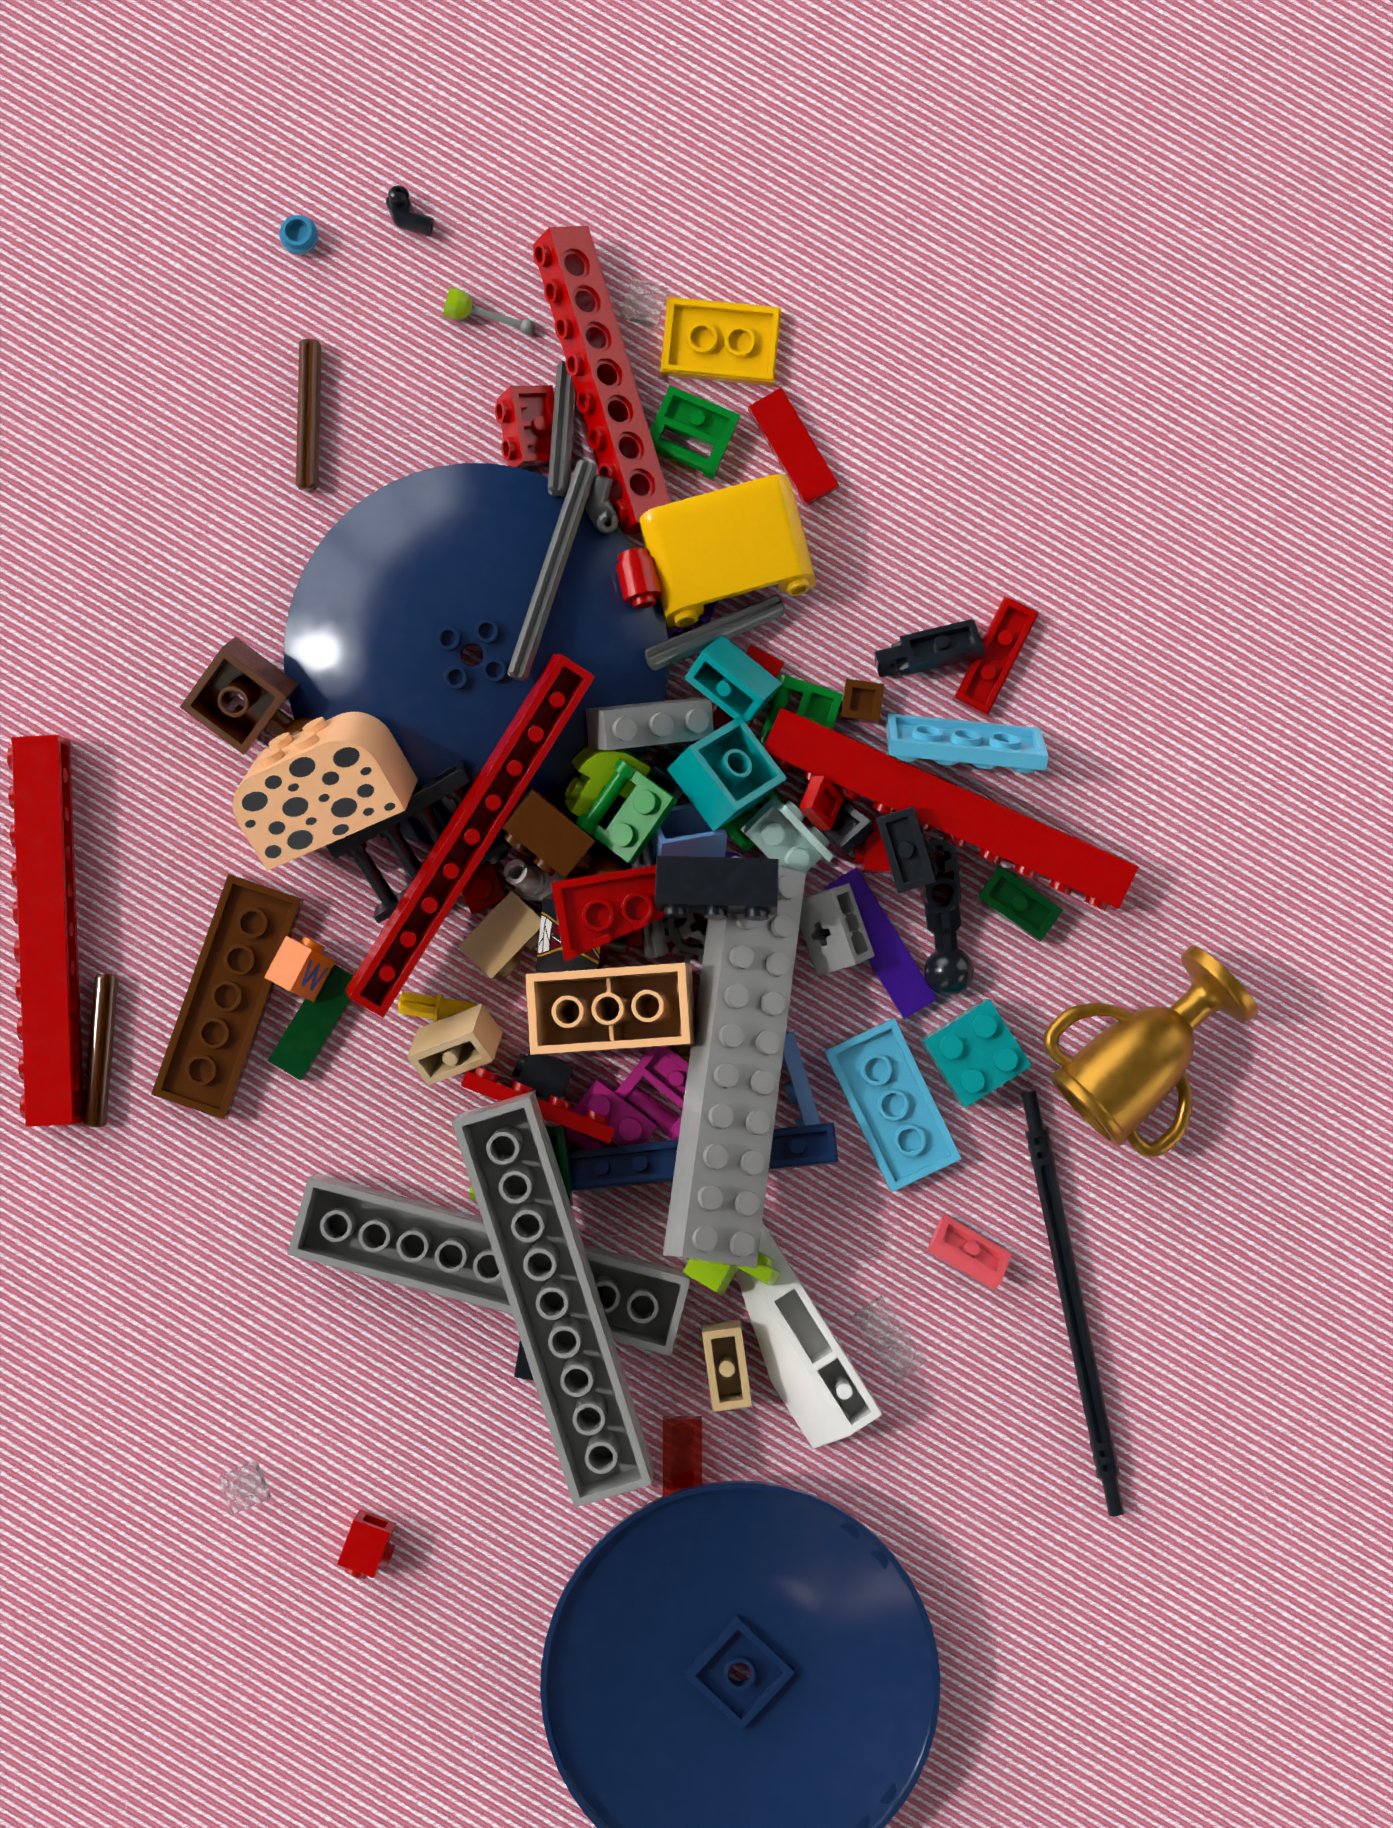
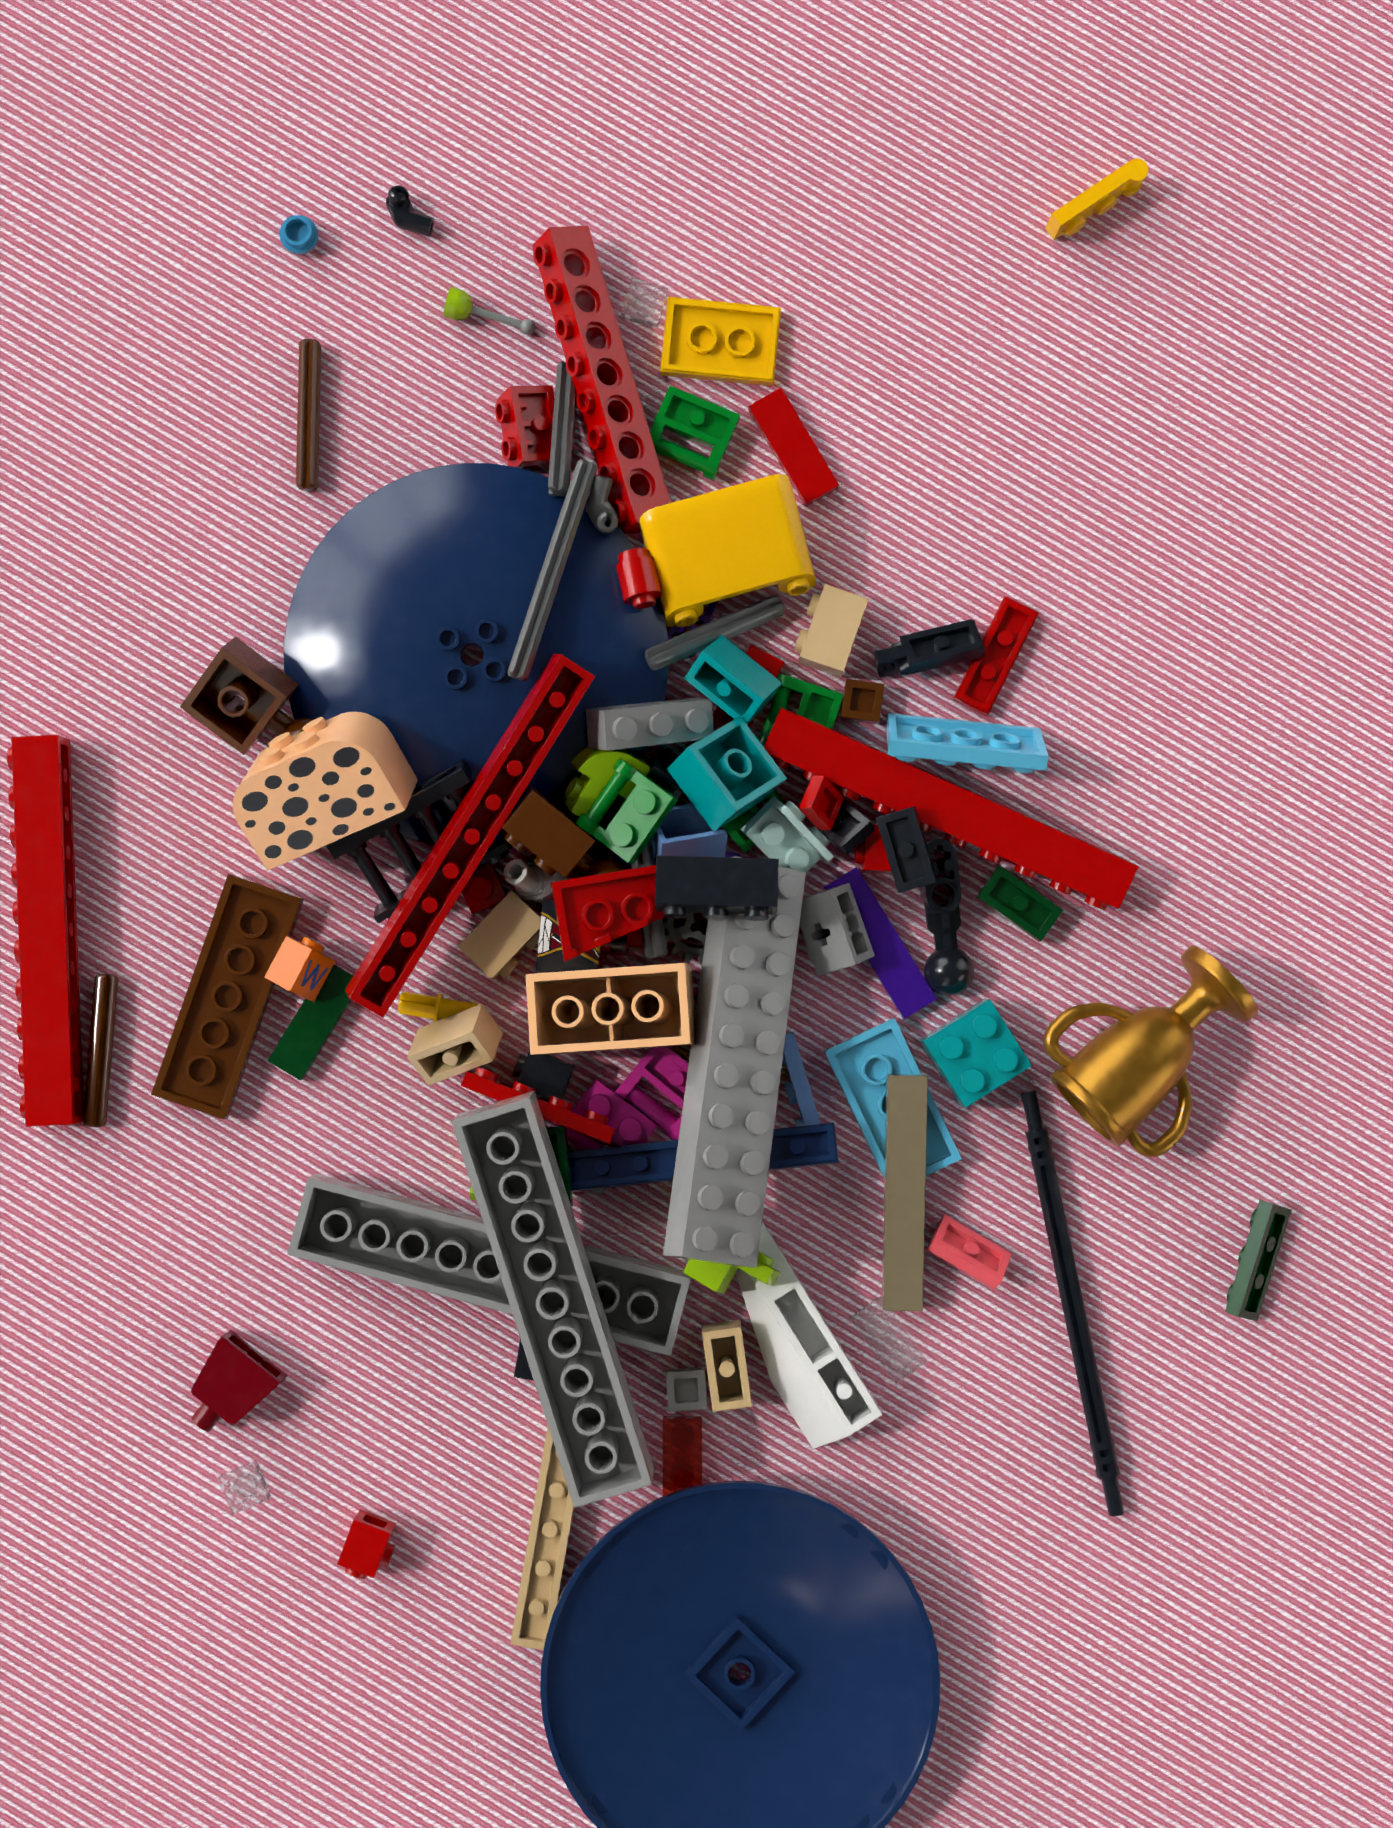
none -> dark red torso [191,1330,288,1432]
none -> tan plate [510,1426,574,1650]
none -> light grey plate [666,1367,707,1412]
none -> tan brick [794,584,869,678]
none -> dark tan tile [882,1074,928,1311]
none -> yellow plate [1045,158,1149,240]
none -> plate [1225,1200,1292,1321]

